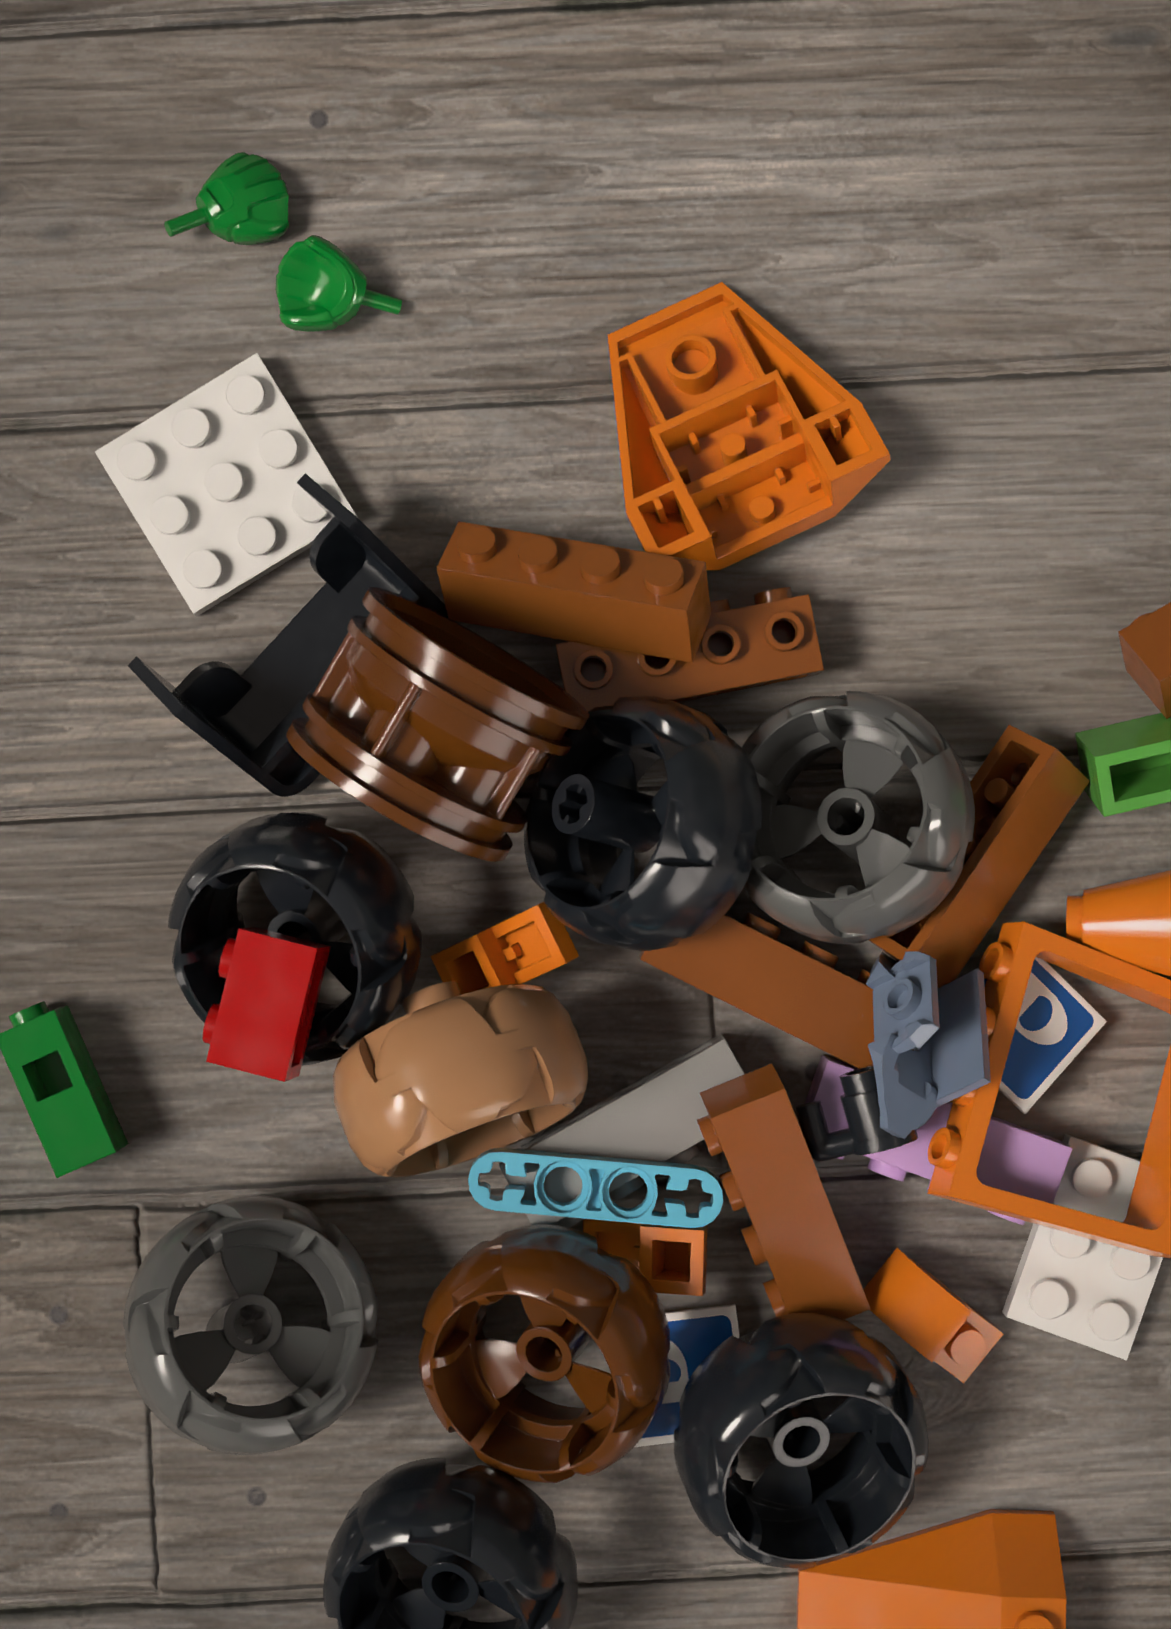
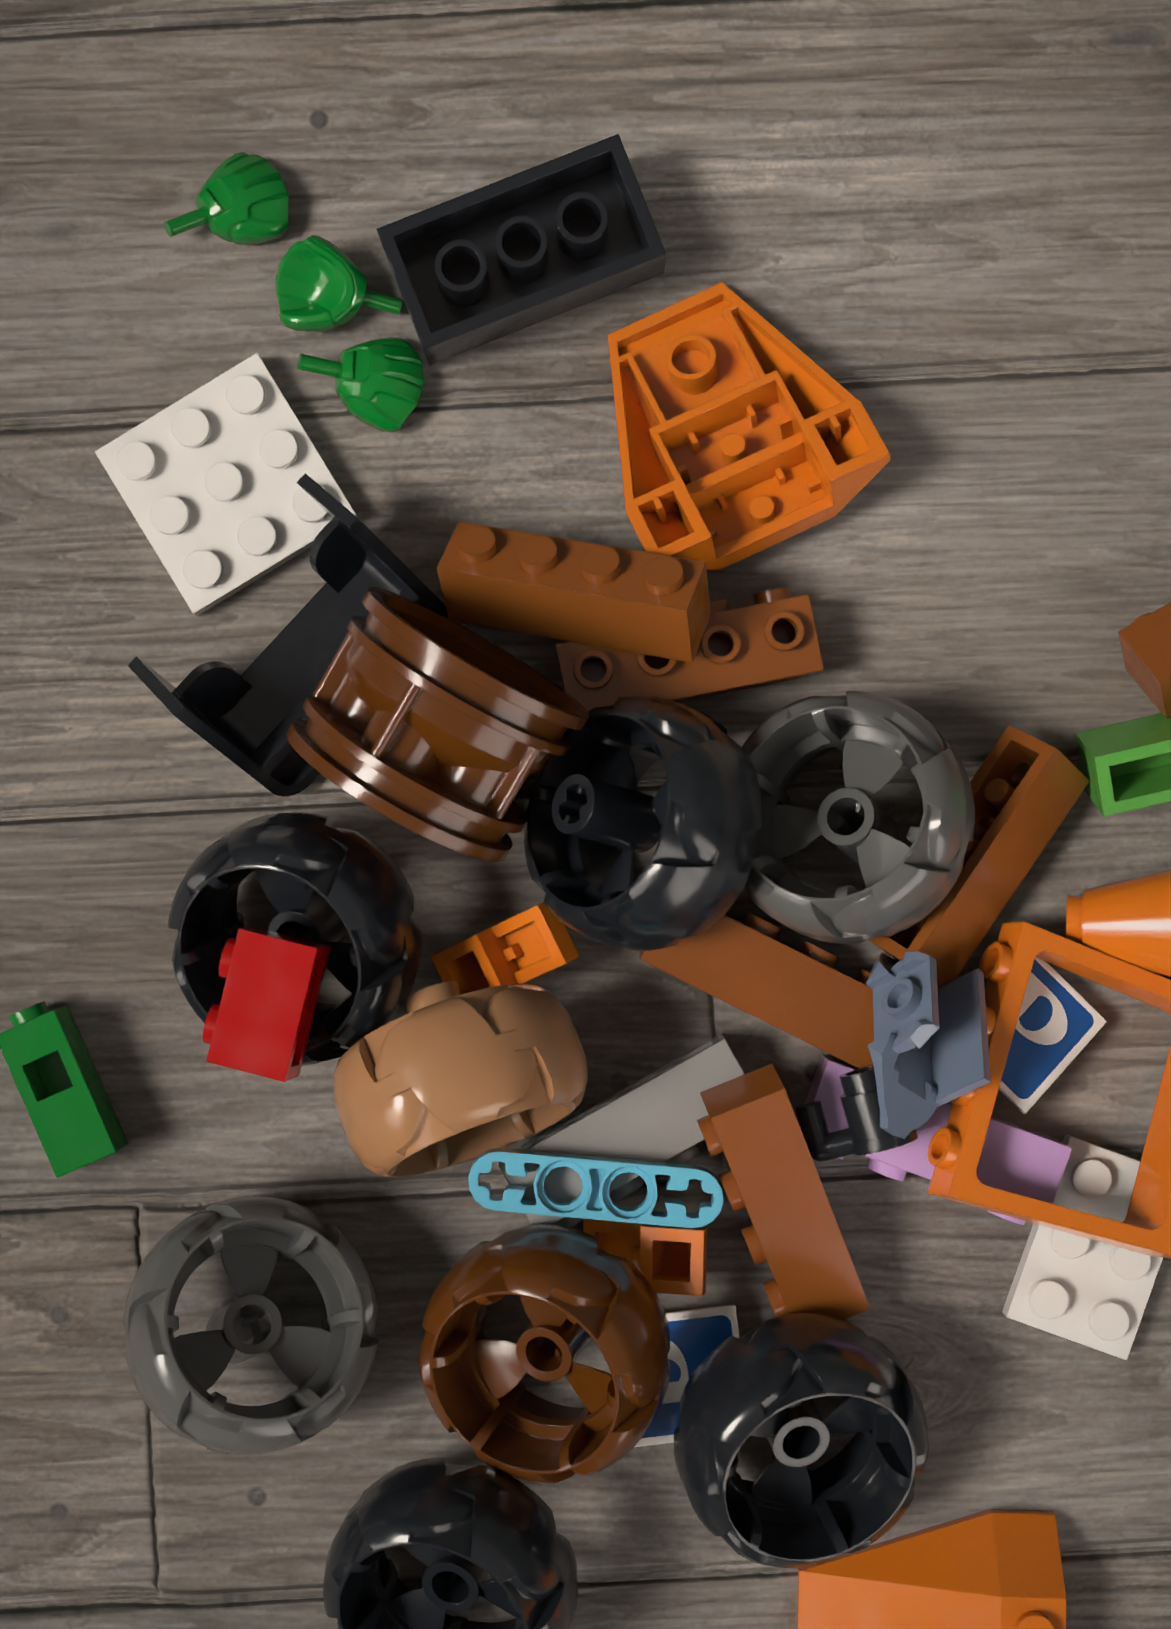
orange brick [863,1248,1004,1384] -> none
none -> green piece [297,337,425,433]
none -> black brick [376,134,666,366]

